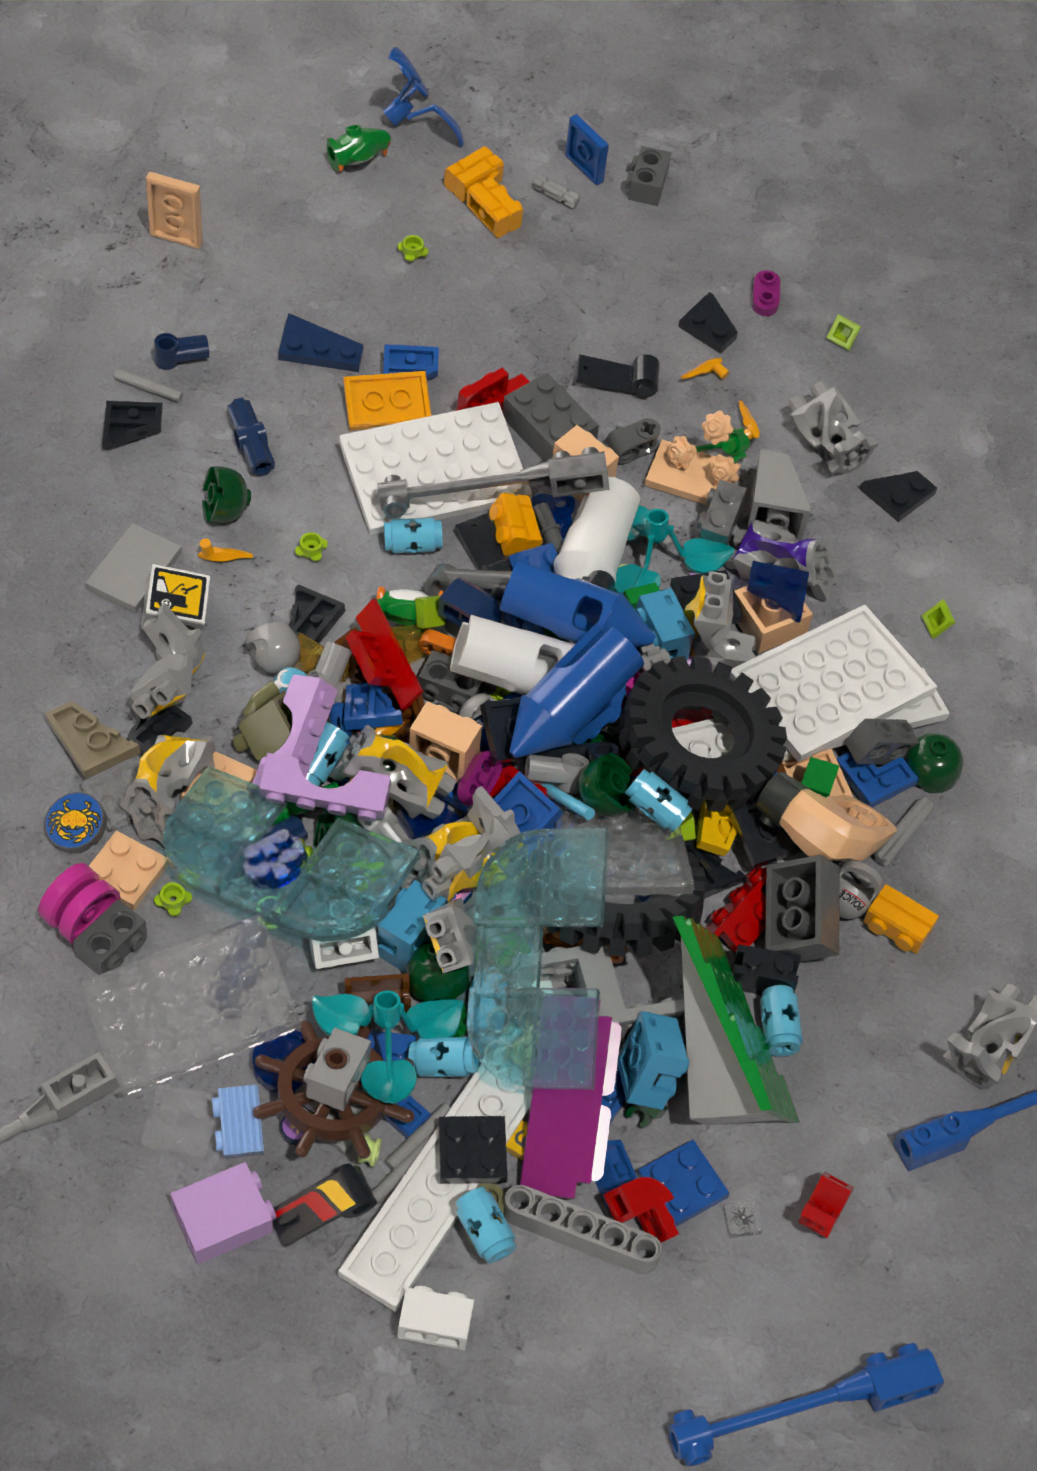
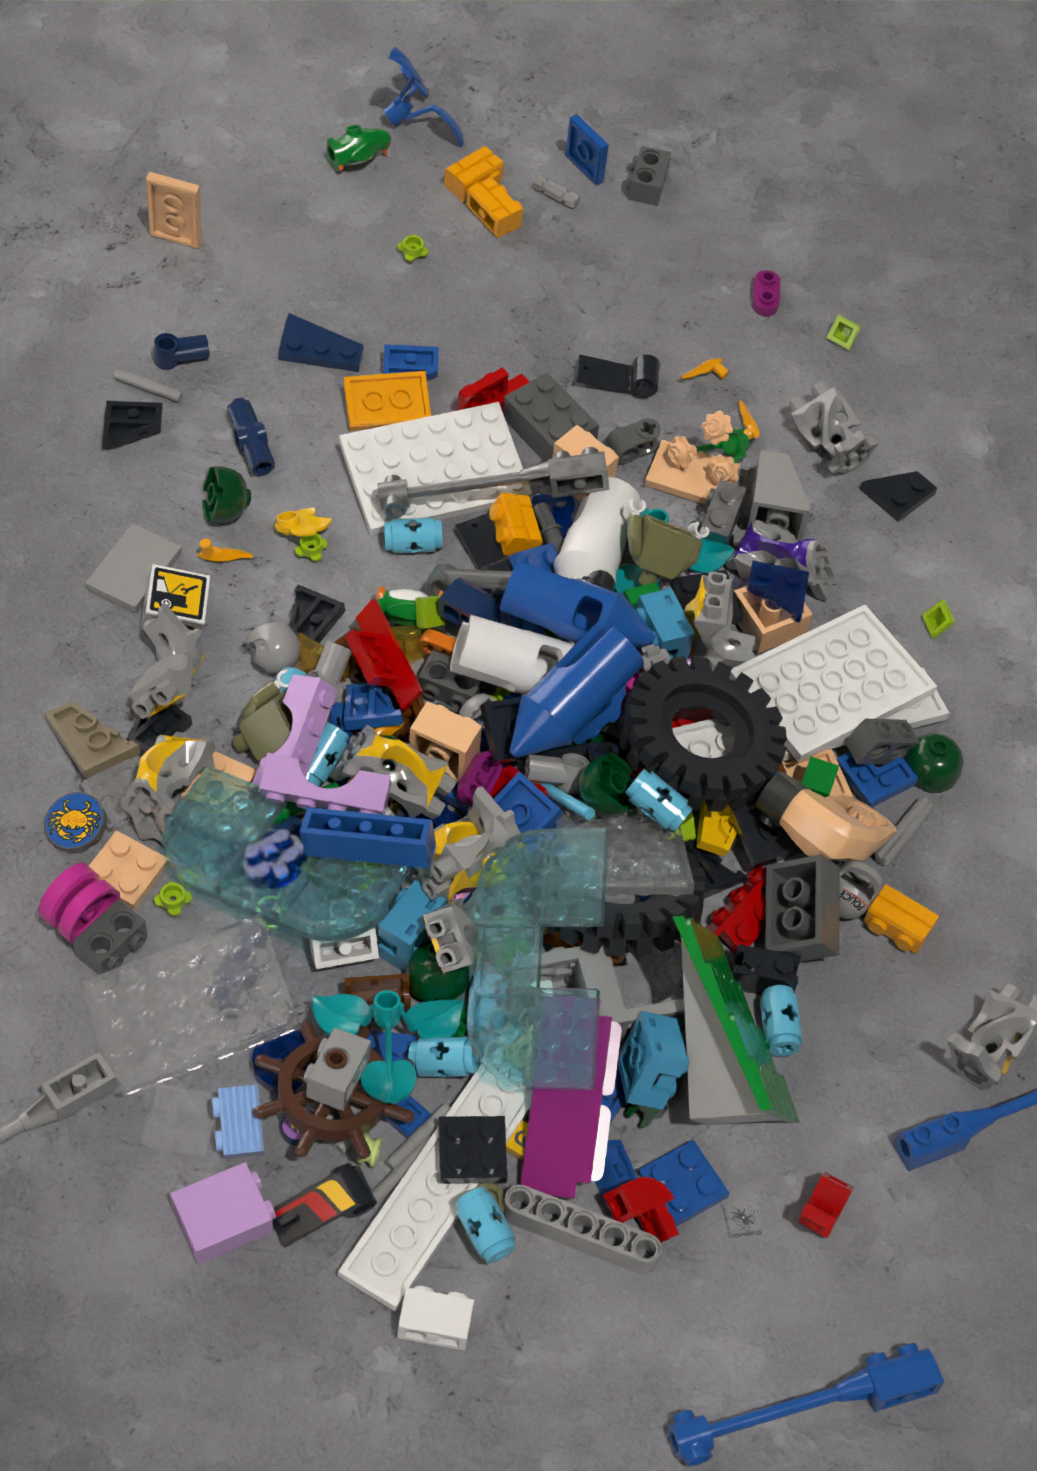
black wing [678,292,738,354] -> none
none -> yellow plate [275,507,332,537]
none -> blue brick [300,807,436,869]
none -> olive torso [625,498,709,585]

